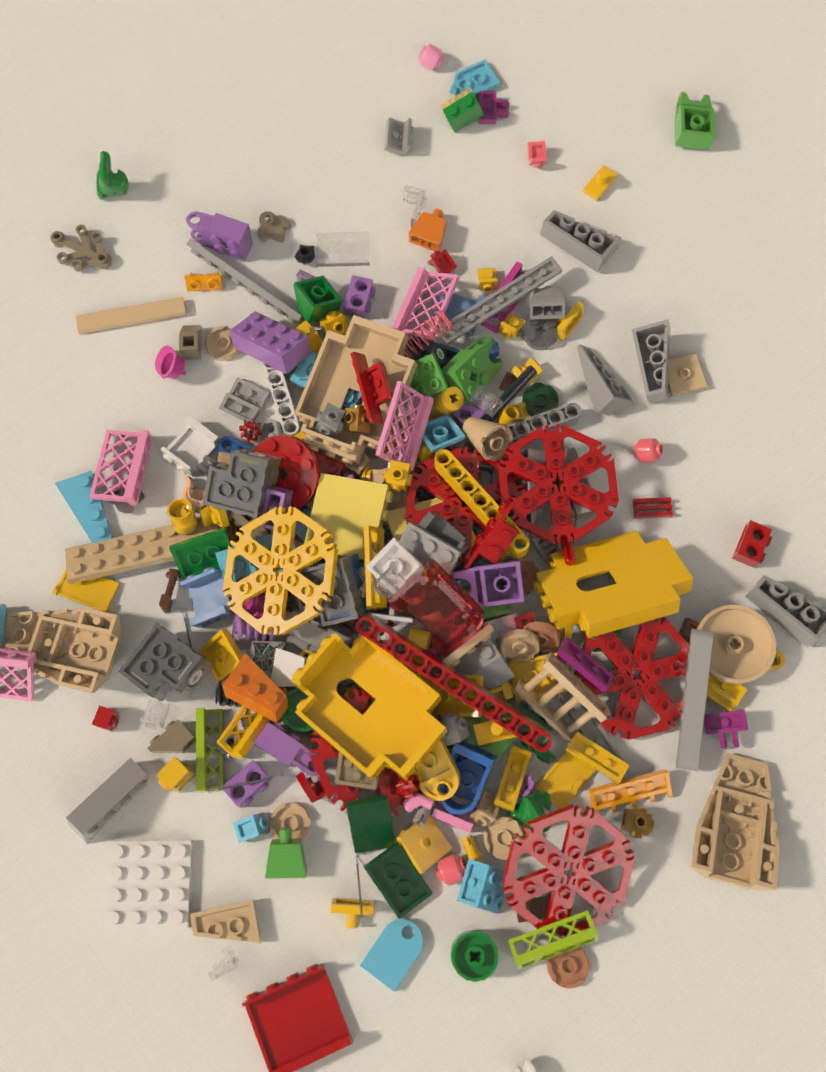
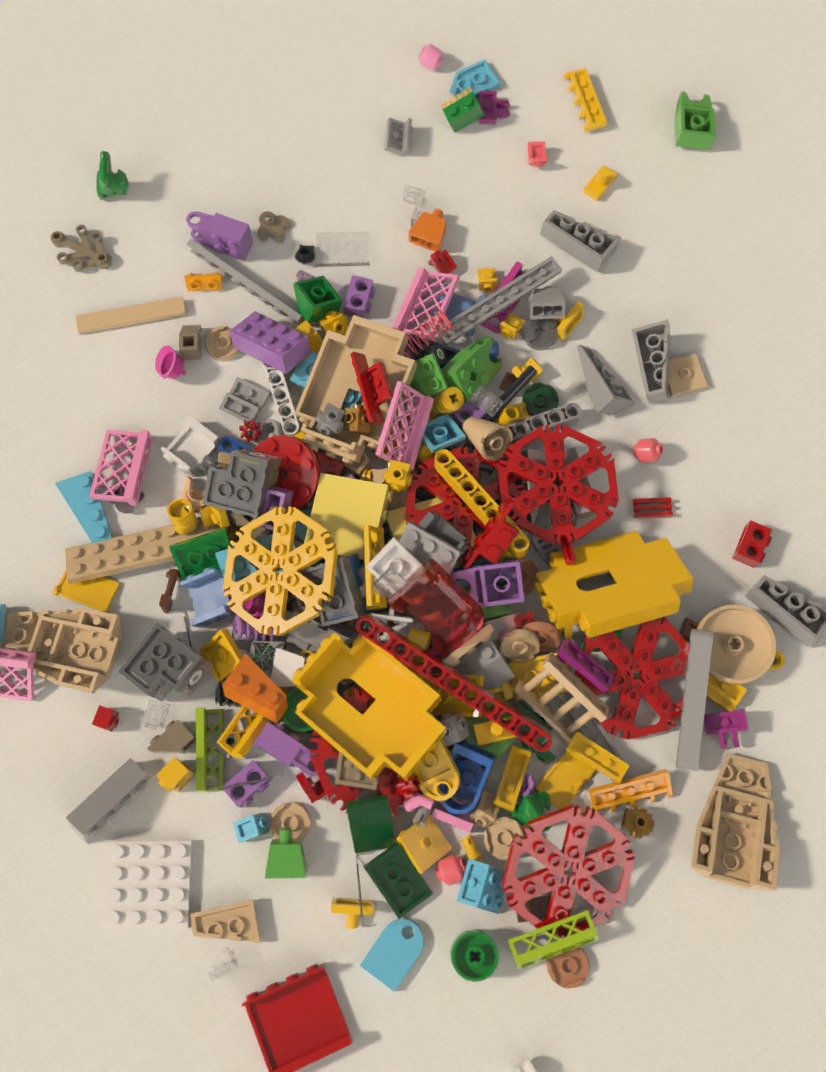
none -> yellow hinge [563,68,607,132]

